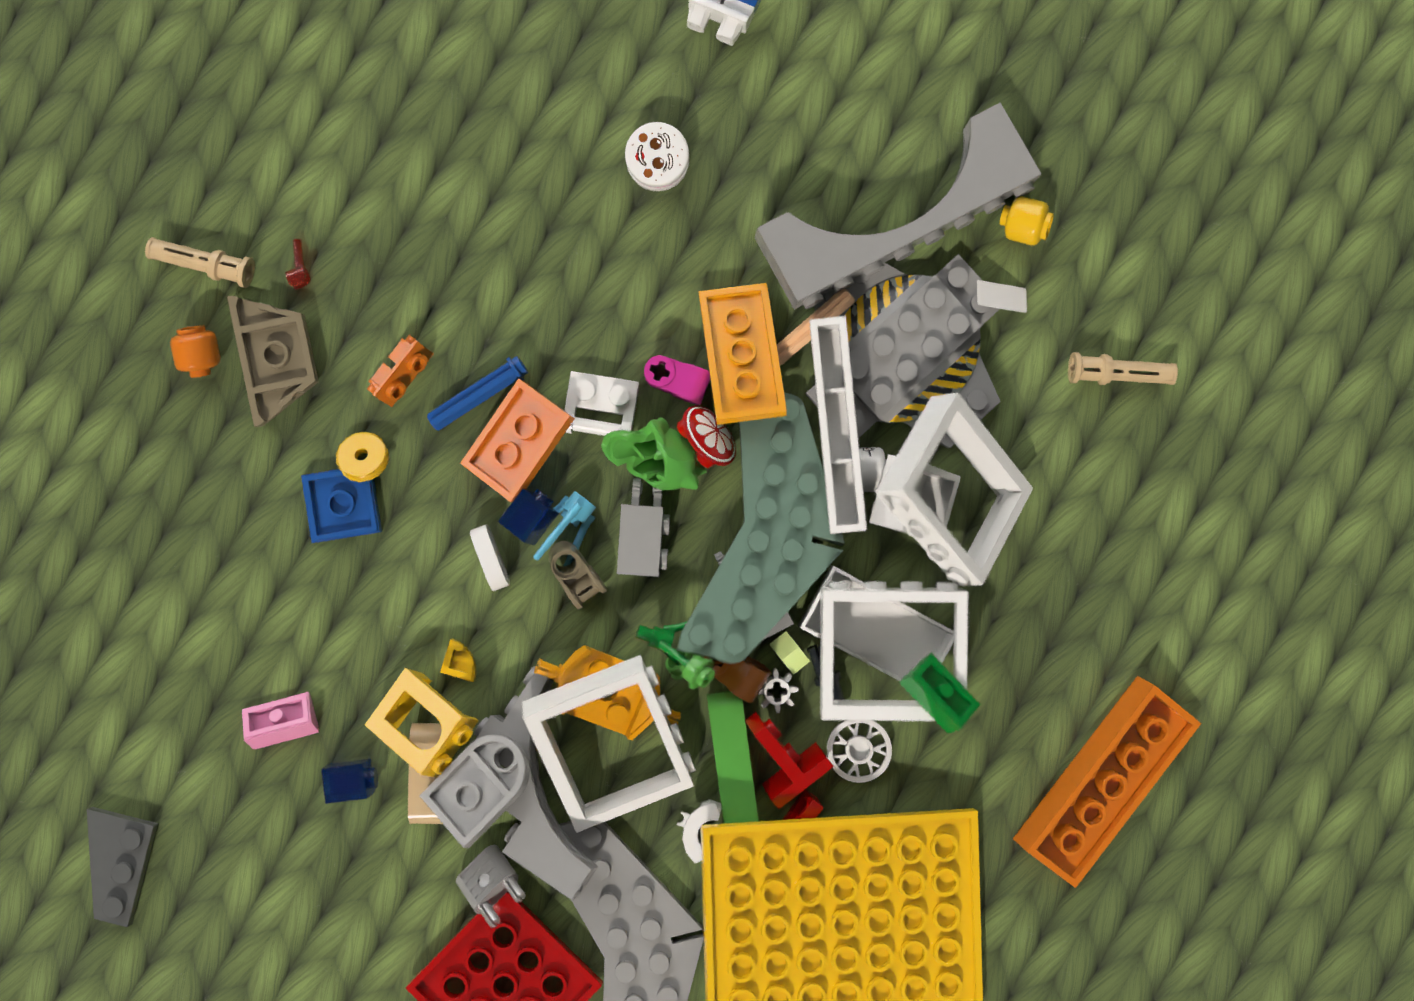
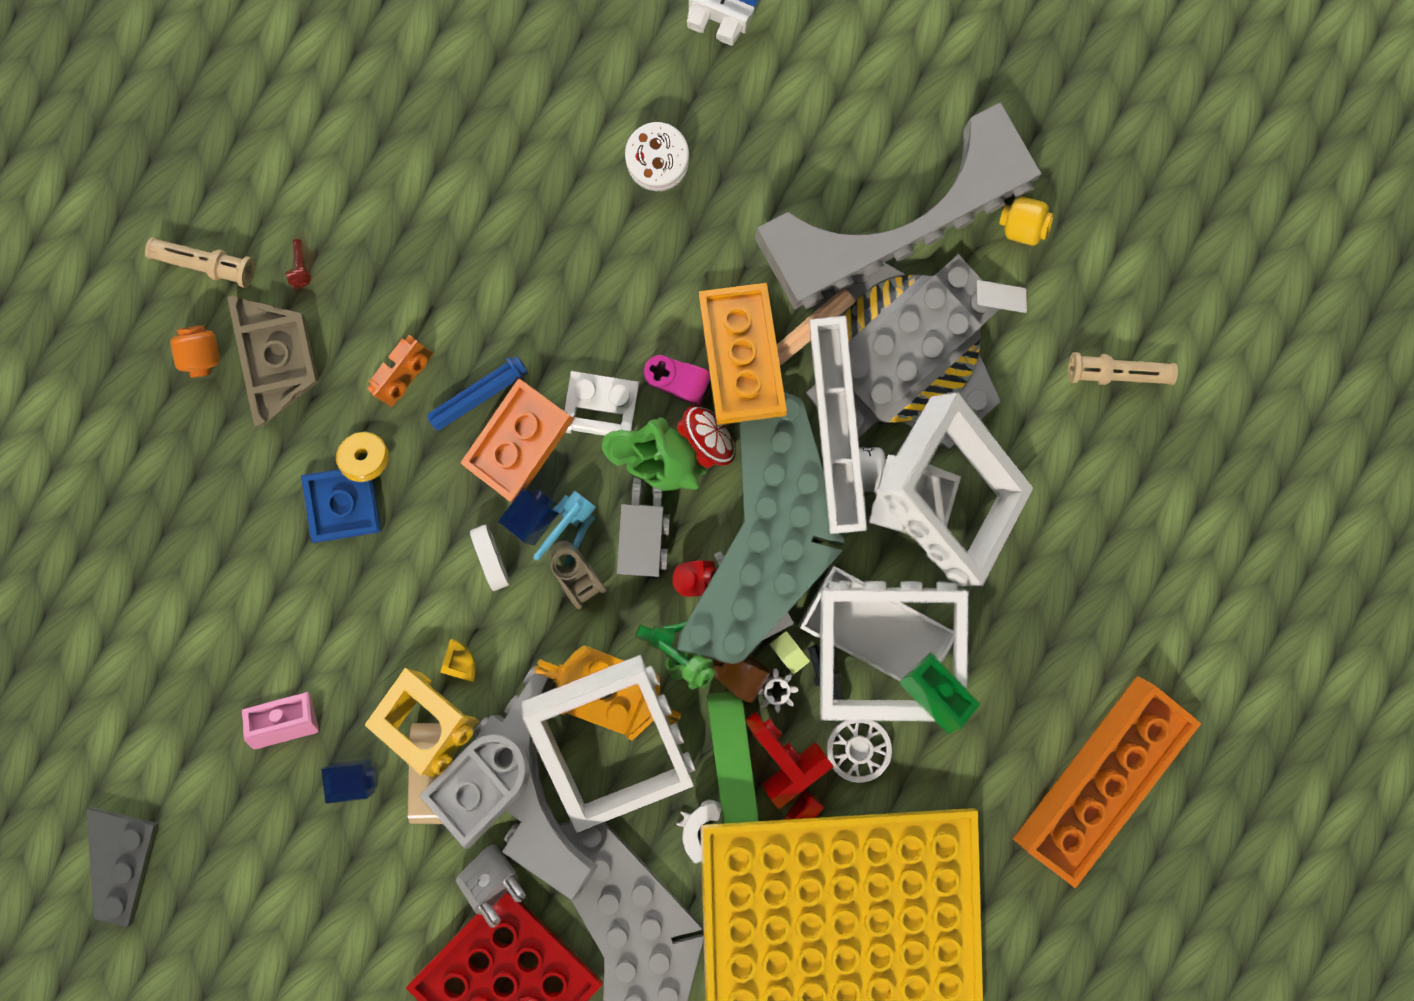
none -> red plate [673,560,717,597]

